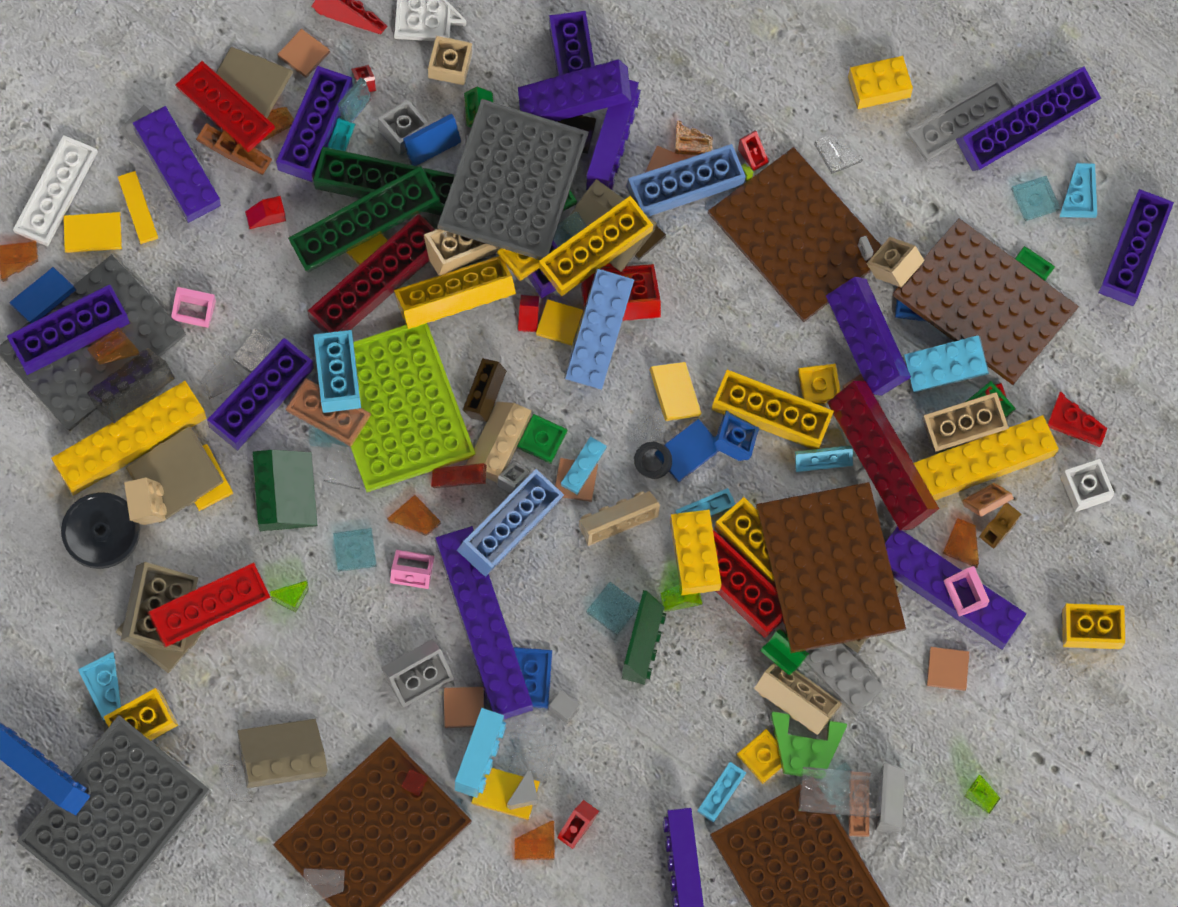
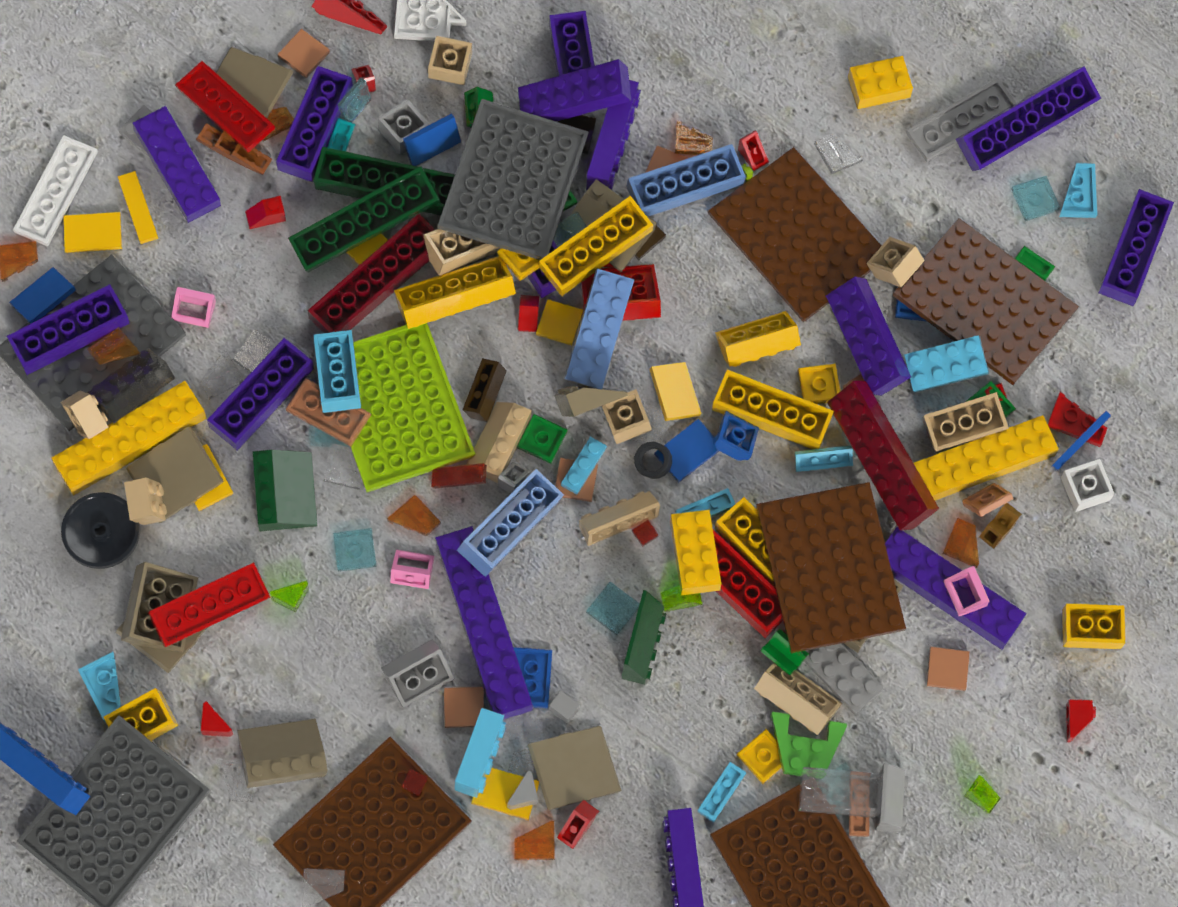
light grey tile [858,236,873,261] -> none
none -> tan brick [61,390,108,439]
none -> red slope [201,701,233,737]
none -> dark tan piece [528,726,622,810]
none -> dark tan slope [554,386,628,417]
none -> tan brick [602,389,652,444]
none -> clear red tile [632,520,659,547]
none -> yellow slope [715,311,801,367]
none -> blue tile [1051,411,1111,471]
none -> red slope [1066,699,1096,742]

